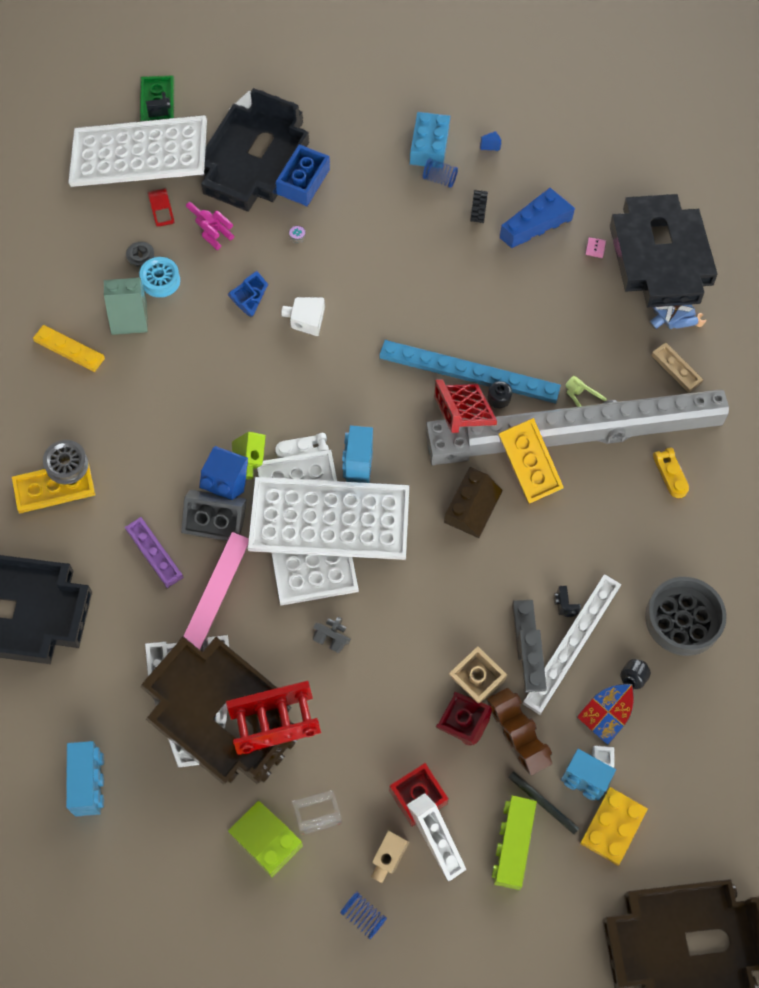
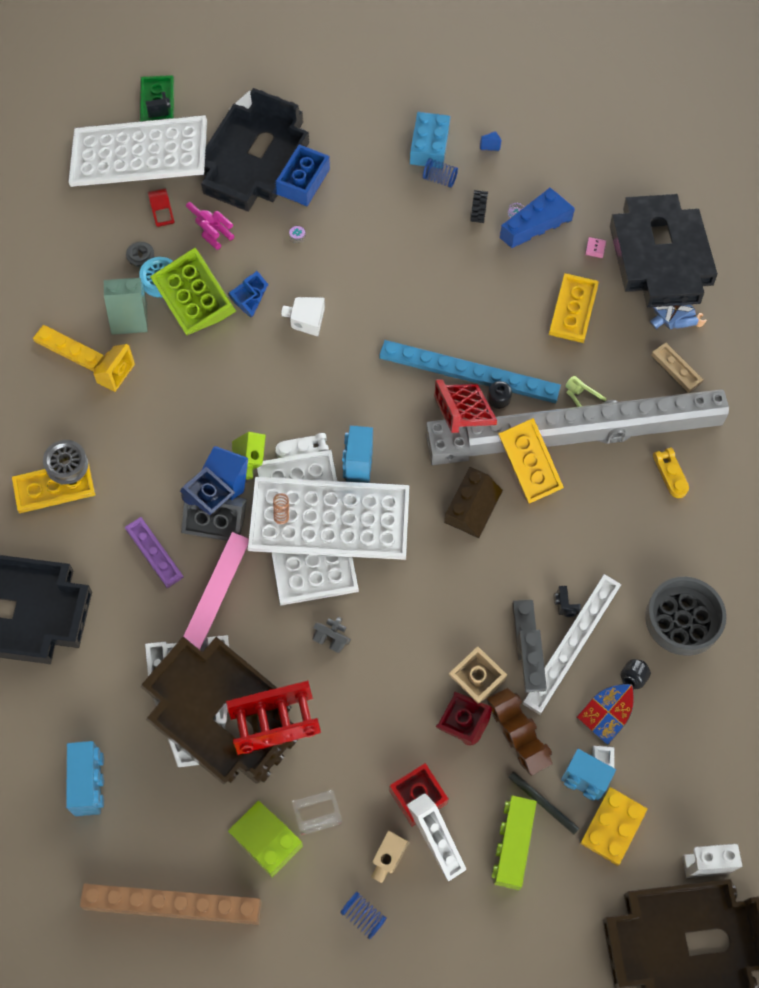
none -> medium nougat brick [80,884,261,925]
none -> yellow slope [94,344,135,392]
none -> lime slope [150,248,236,335]
none -> dark blue slope [180,467,235,516]
none -> nougat piece [273,493,289,524]
none -> clear tile [508,203,524,218]
none -> yellow plate [549,273,599,343]
none -> white panel [682,844,742,878]

